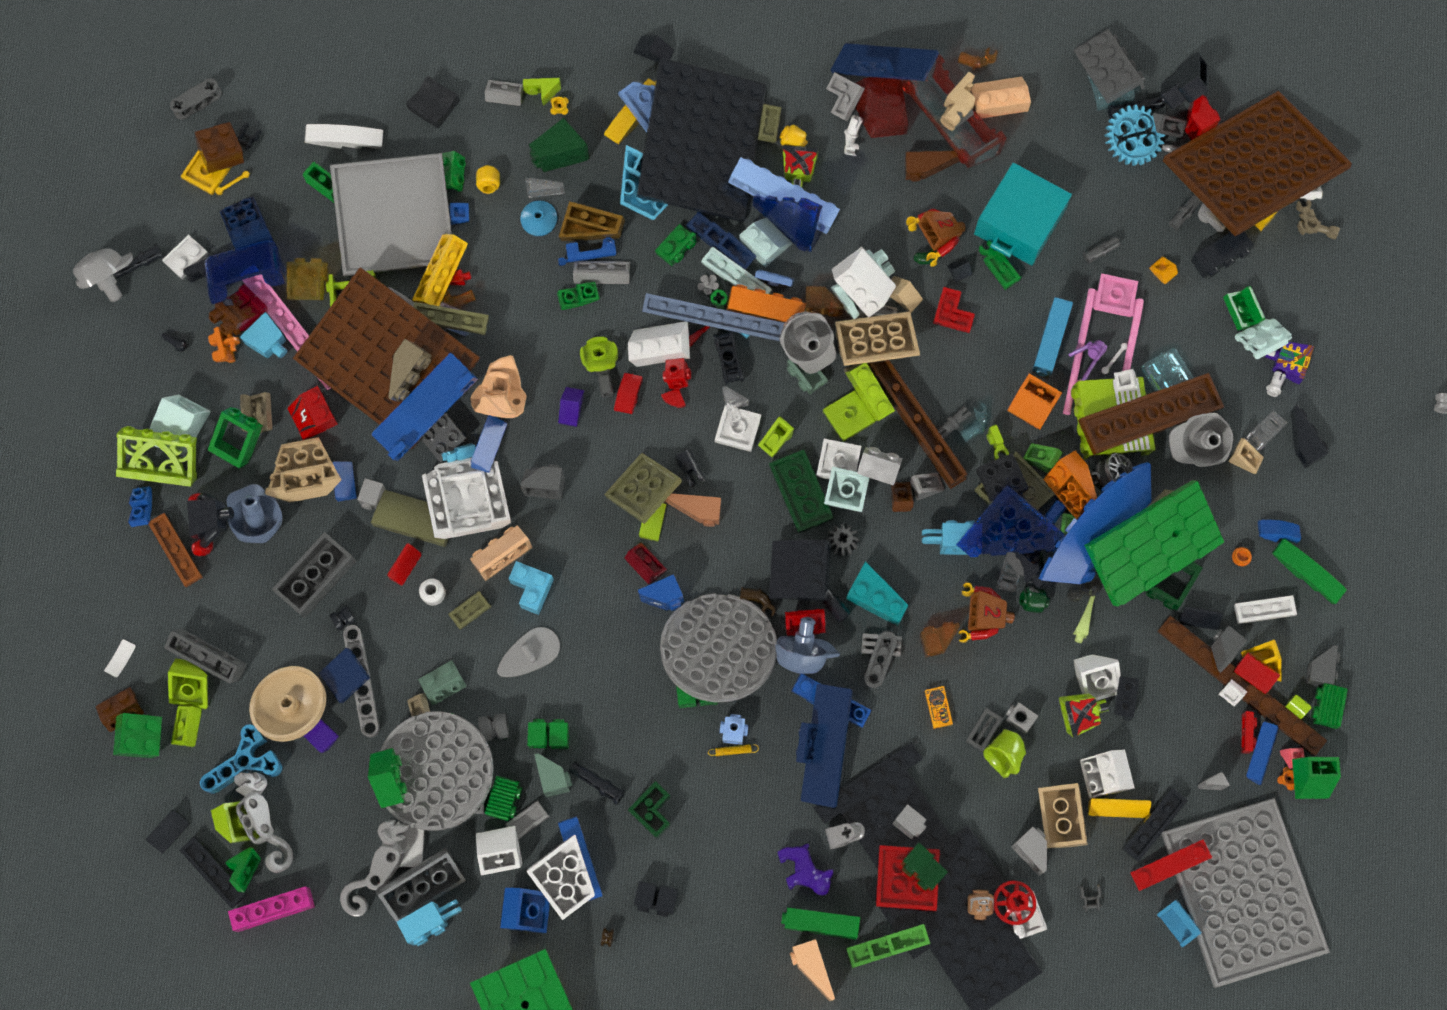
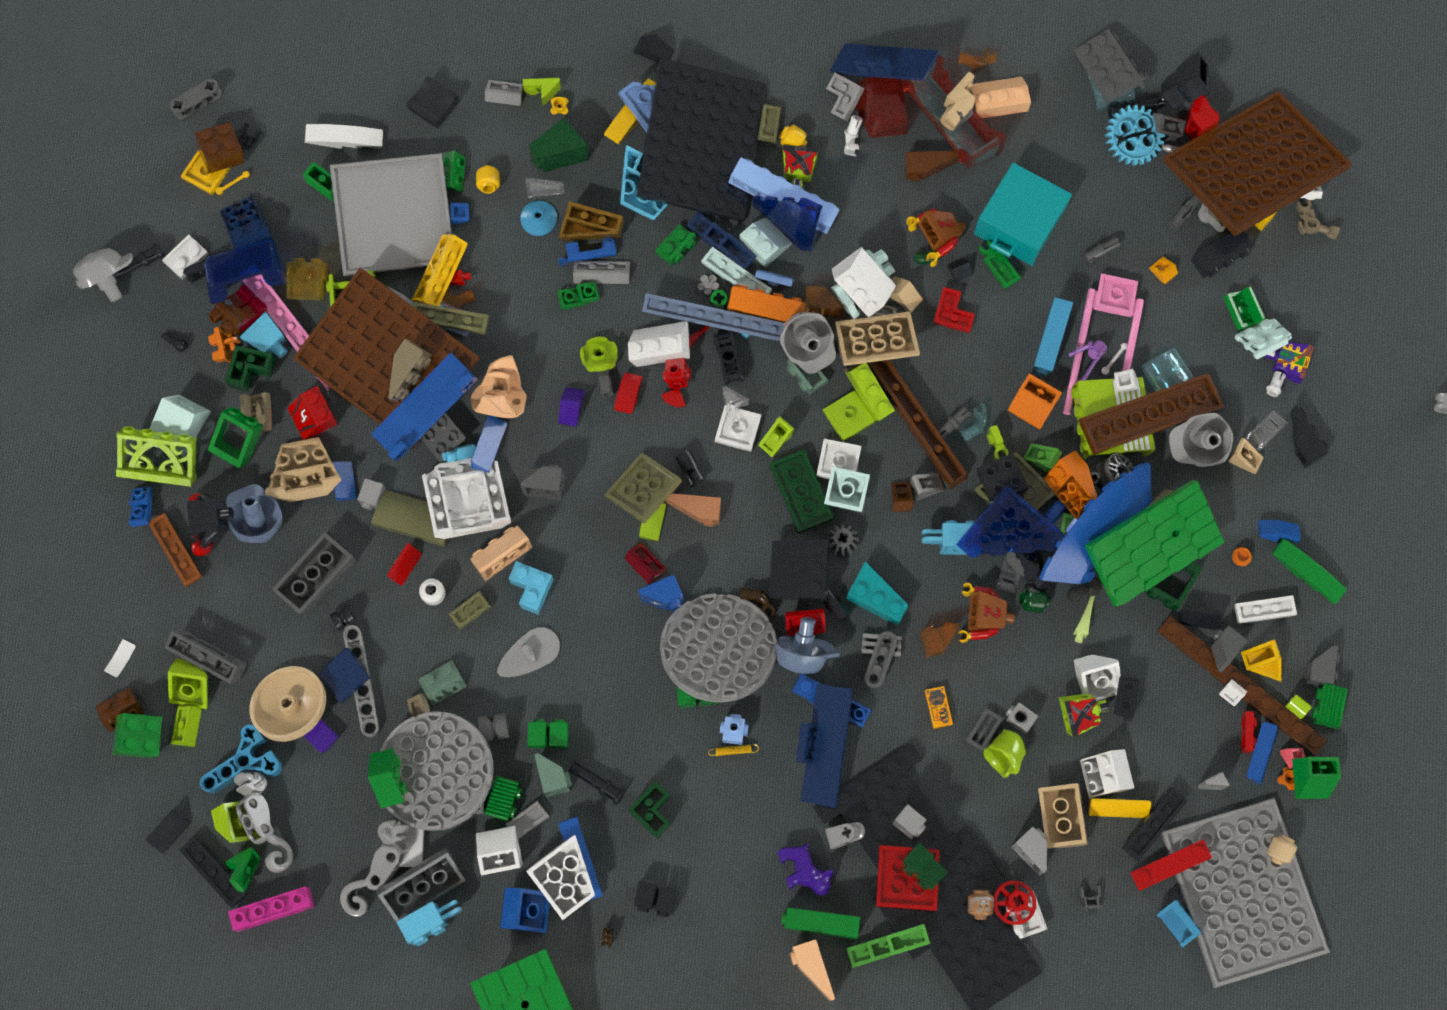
light grey slope [857,447,903,485] -> none
red slope [1234,652,1280,694] -> none
none -> dark green brick [225,346,276,391]
none -> tan head [1267,834,1297,866]

